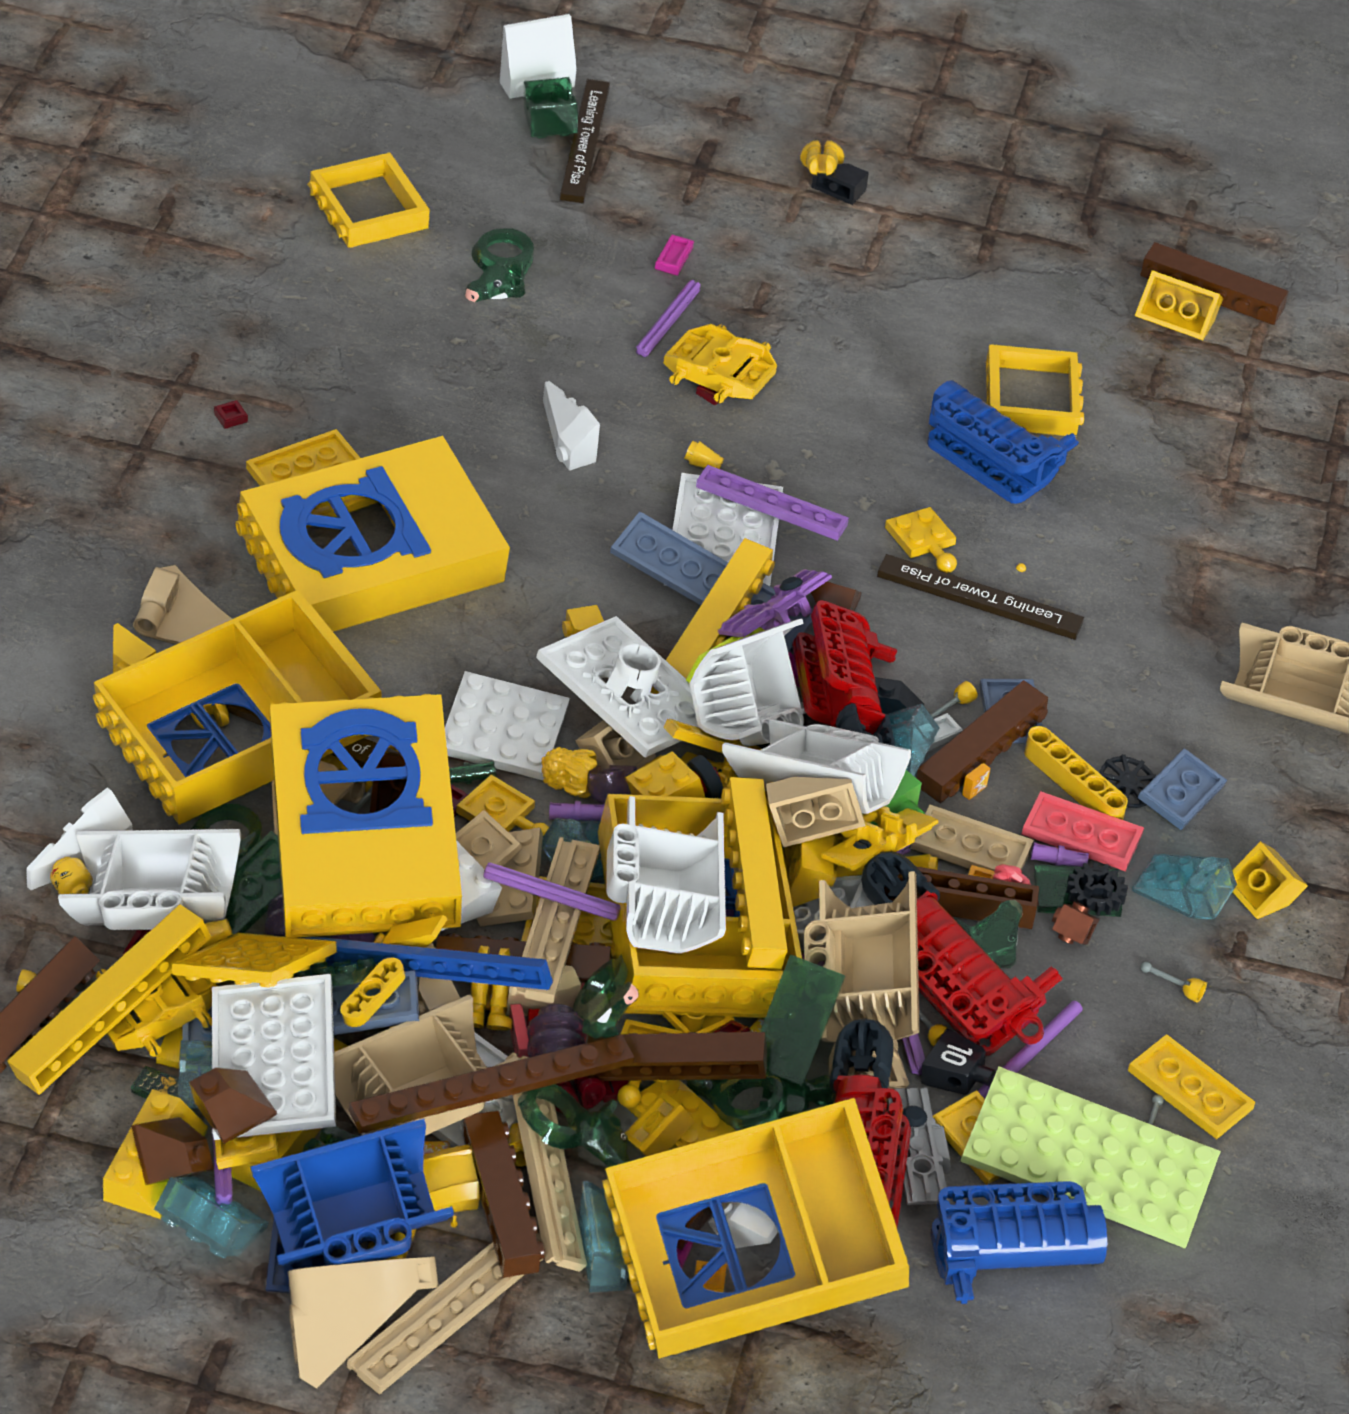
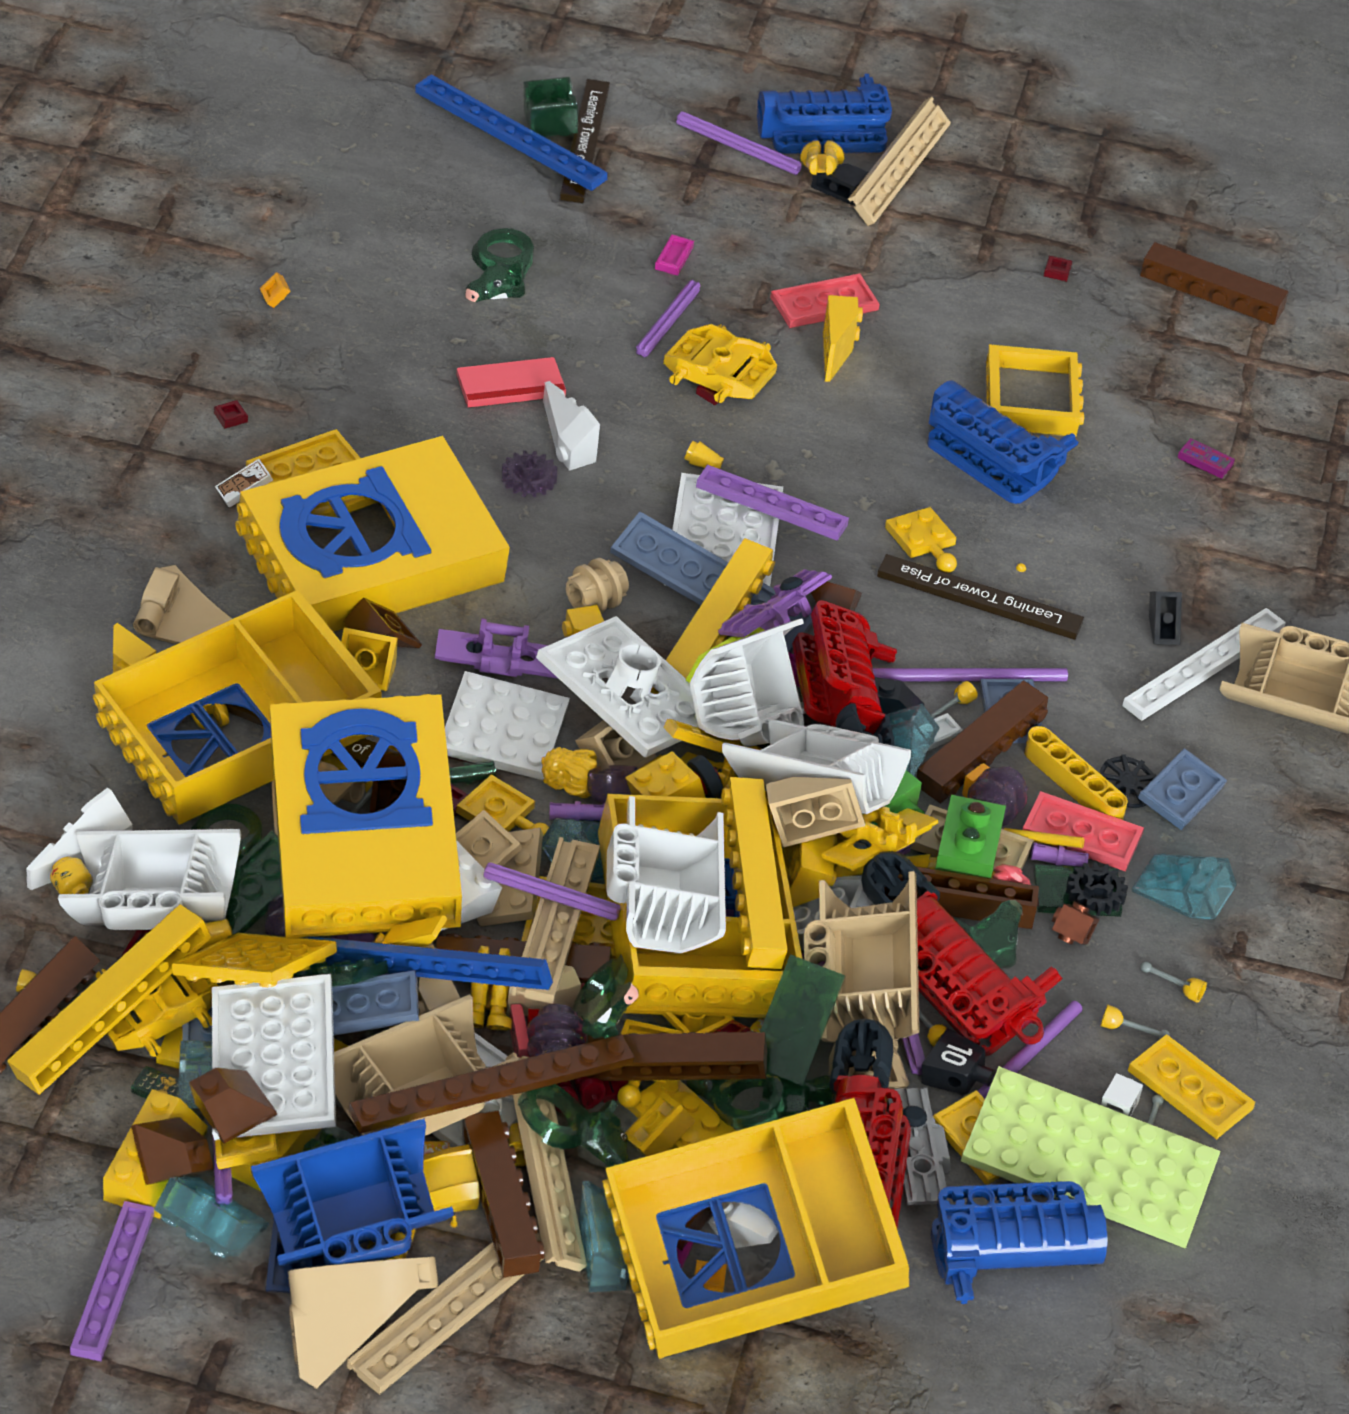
yellow window [308,152,430,248] -> none
yellow beam [340,958,405,1027] -> none
white slope [500,14,576,99] -> none
yellow slope [1135,271,1223,340] -> none
yellow slope [1222,841,1308,919] -> none
none -> medium lavender plate [70,1201,154,1362]
none -> tile [215,459,273,508]
none -> light orange plate [260,272,291,308]
none -> yellow slope [341,627,398,691]
none -> reddish brown slope [343,597,422,648]
none -> blue plate [415,74,607,191]
none -> medium lavender piece [434,618,558,678]
none -> coral tile [456,357,566,408]
none -> clear purple gear [502,450,558,497]
none -> tan piece [566,558,629,614]
none -> medium lavender axle [676,111,802,175]
none -> blue piece [757,74,892,154]
none -> coral tile [770,274,880,328]
none -> yellow slope [823,295,863,382]
none -> tan plate [848,97,951,226]
none -> medium lavender piece [873,668,1068,682]
none -> bright green piece [935,795,1006,878]
none -> clear purple piece [967,766,1028,826]
none -> yellow bar [1003,828,1084,848]
none -> dark red tile [1044,255,1072,282]
none -> hinge [1100,1004,1170,1039]
none -> white brick [1101,1073,1143,1117]
none -> white plate [1122,608,1286,721]
none -> black slope [1149,591,1182,645]
none -> magenta tile [1178,438,1235,479]

